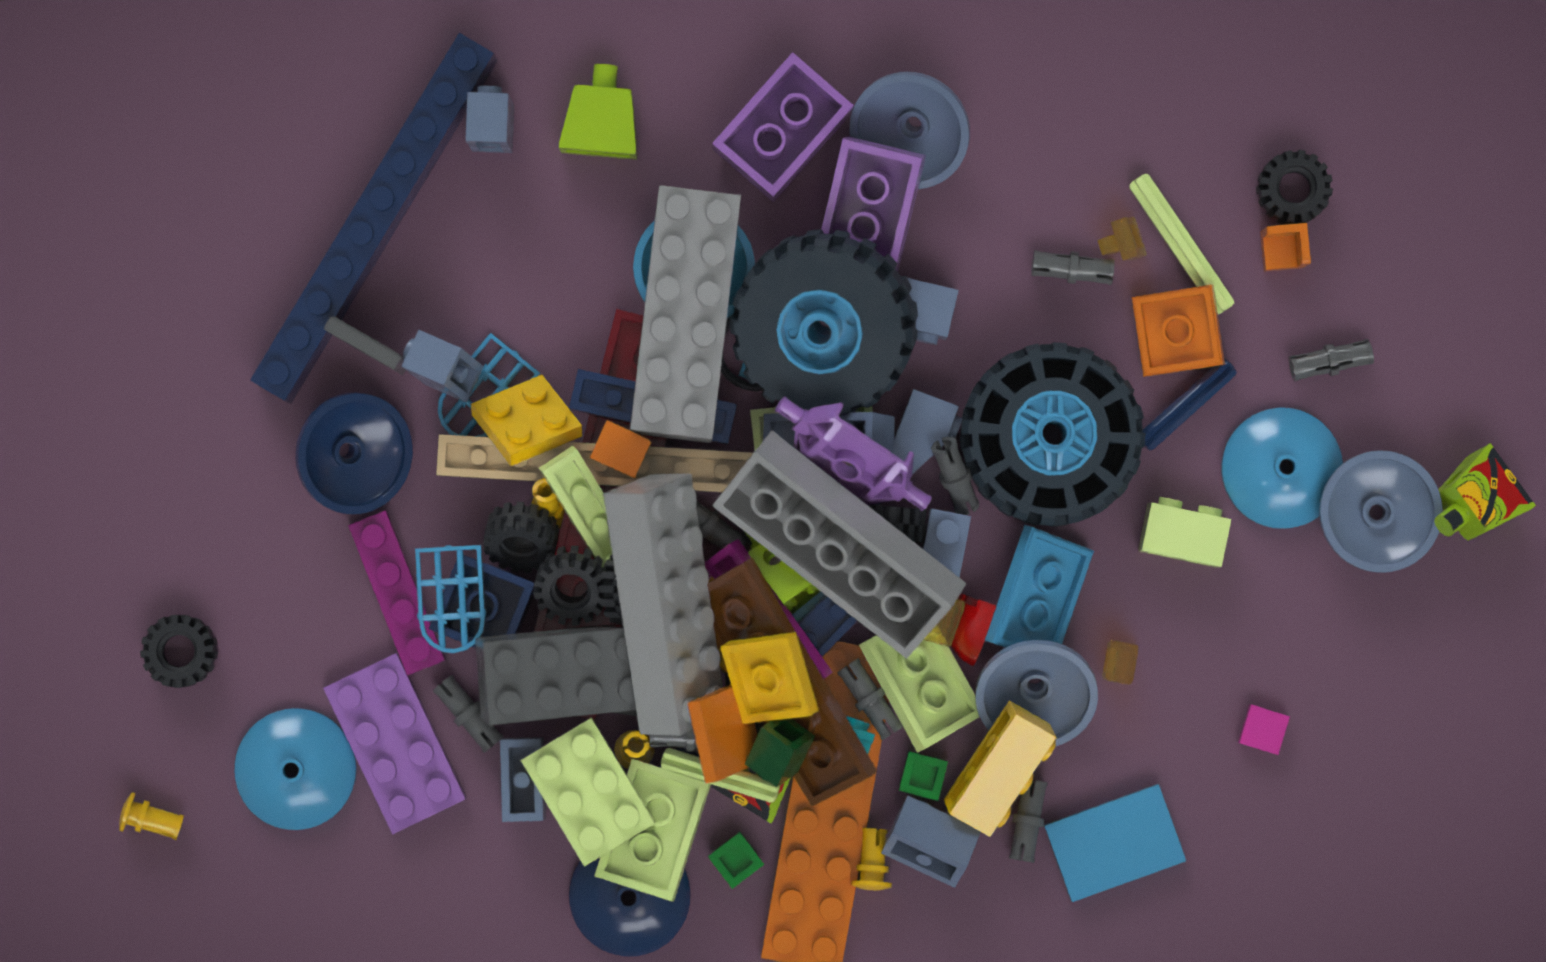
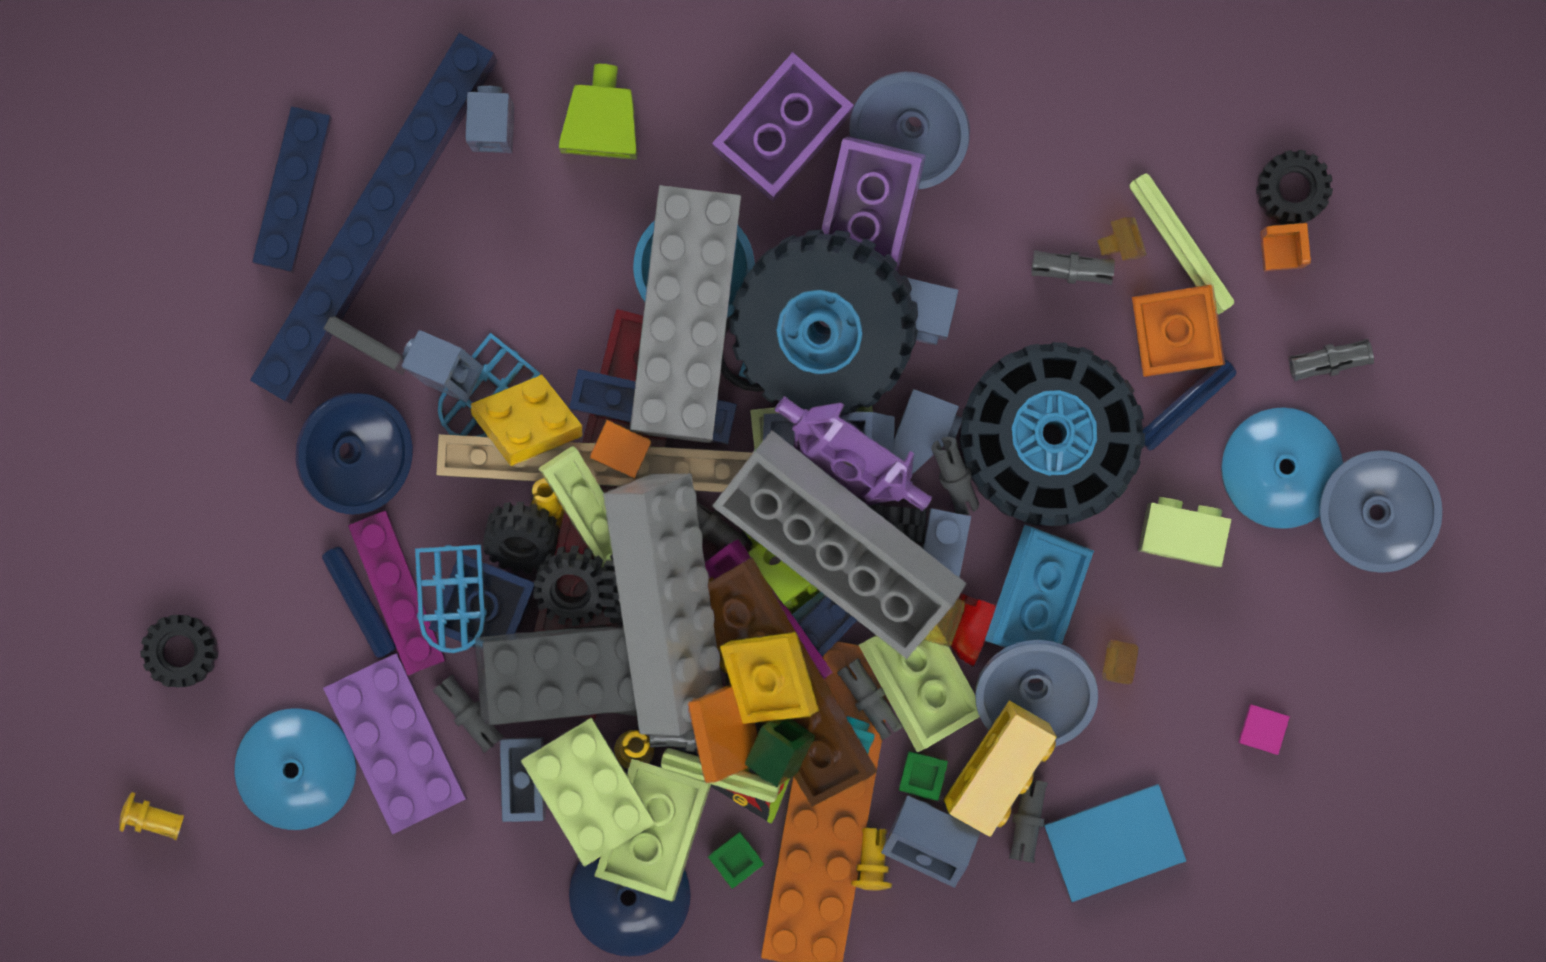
torso [1434,443,1536,541] -> none
none -> dark blue plate [252,106,332,273]
none -> dark blue axle [322,546,396,658]

